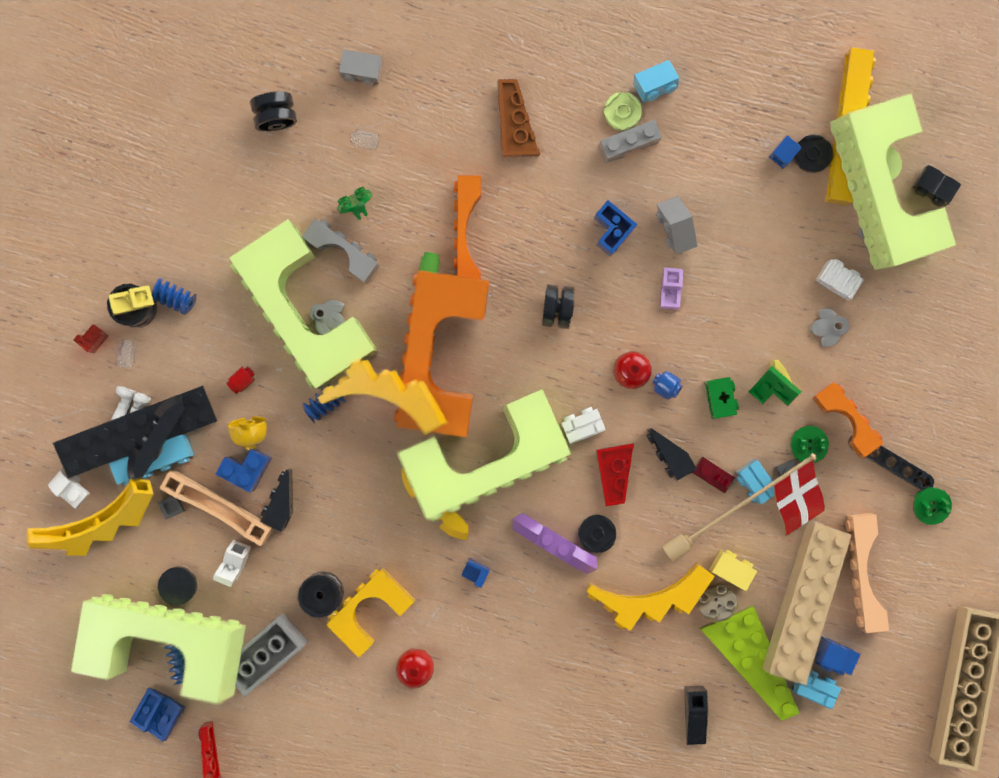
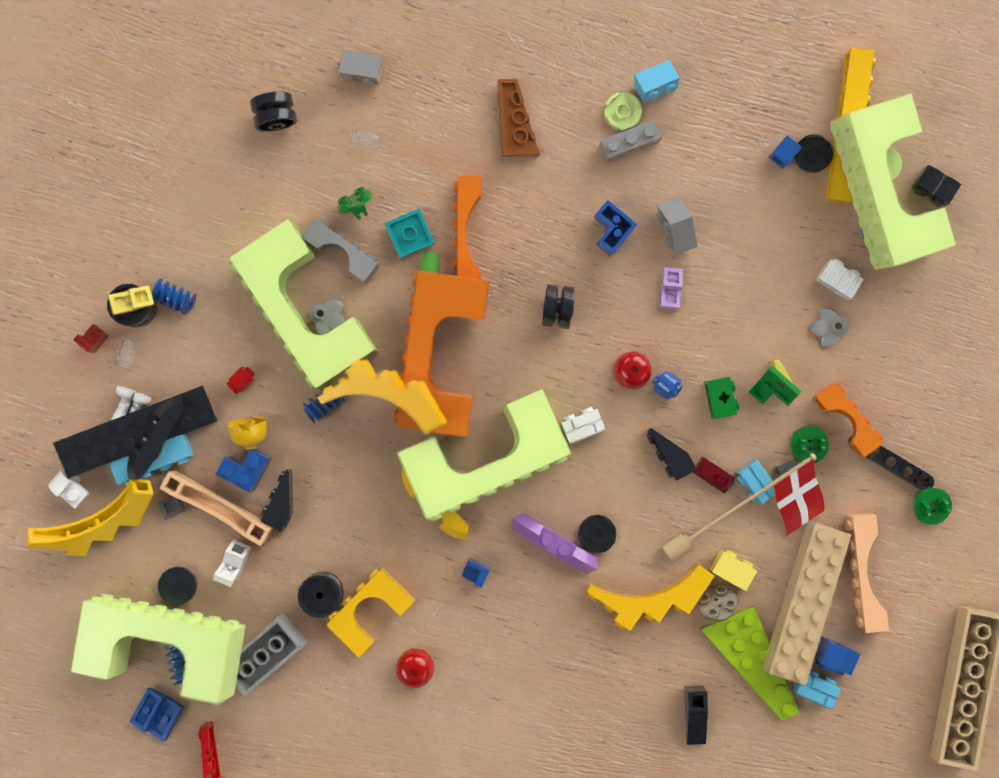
red wing [596,443,634,507] -> none
none -> teal plate [385,208,435,259]

